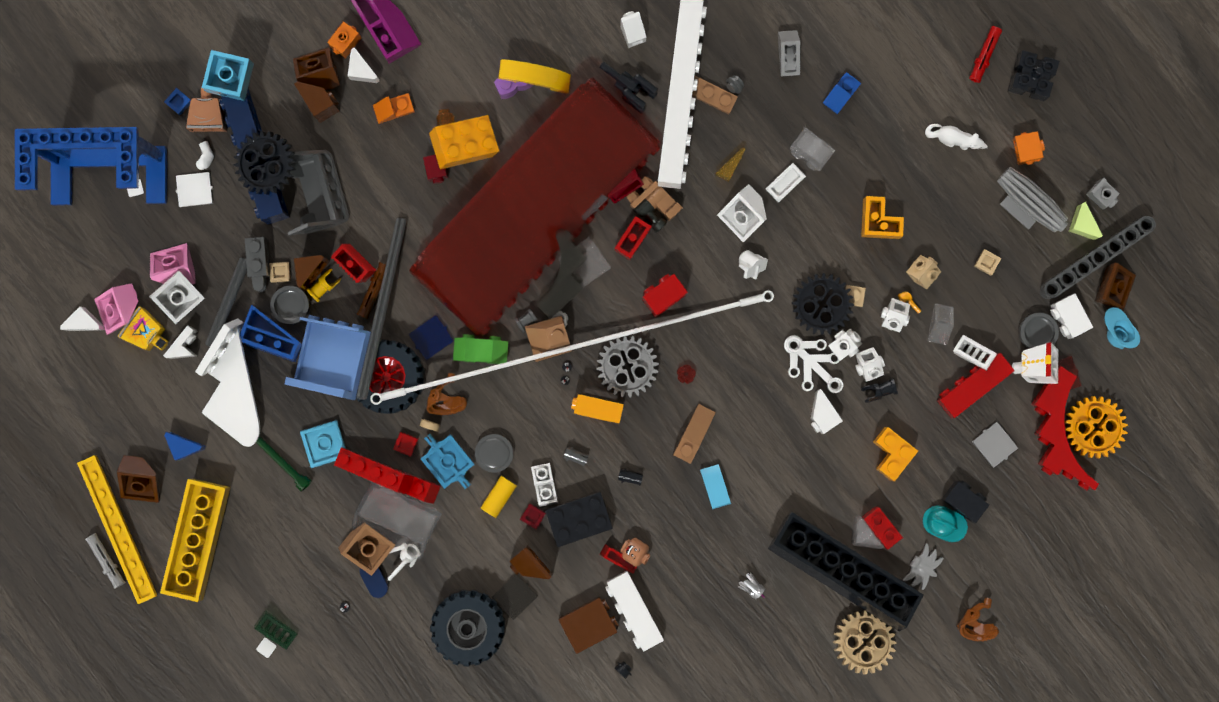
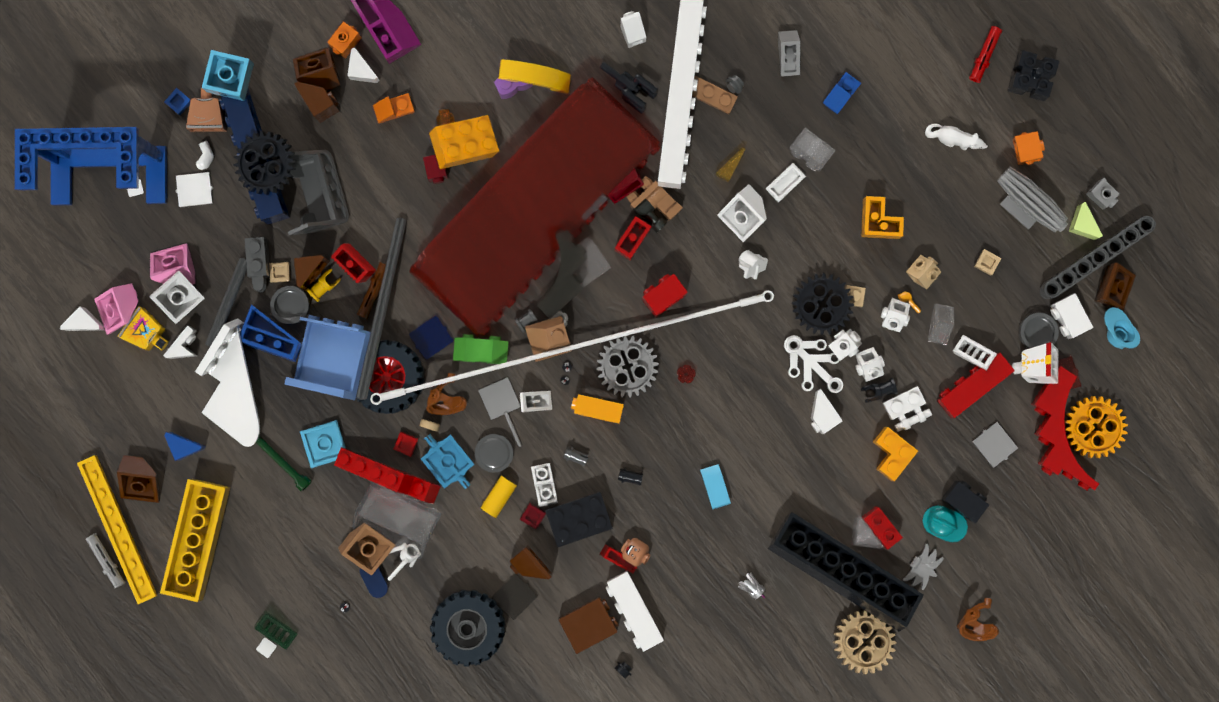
medium nougat slope [673,404,716,464] -> none
none -> light grey piece [478,377,522,447]
none -> white slope [520,391,552,412]
none -> white plate [883,386,932,432]

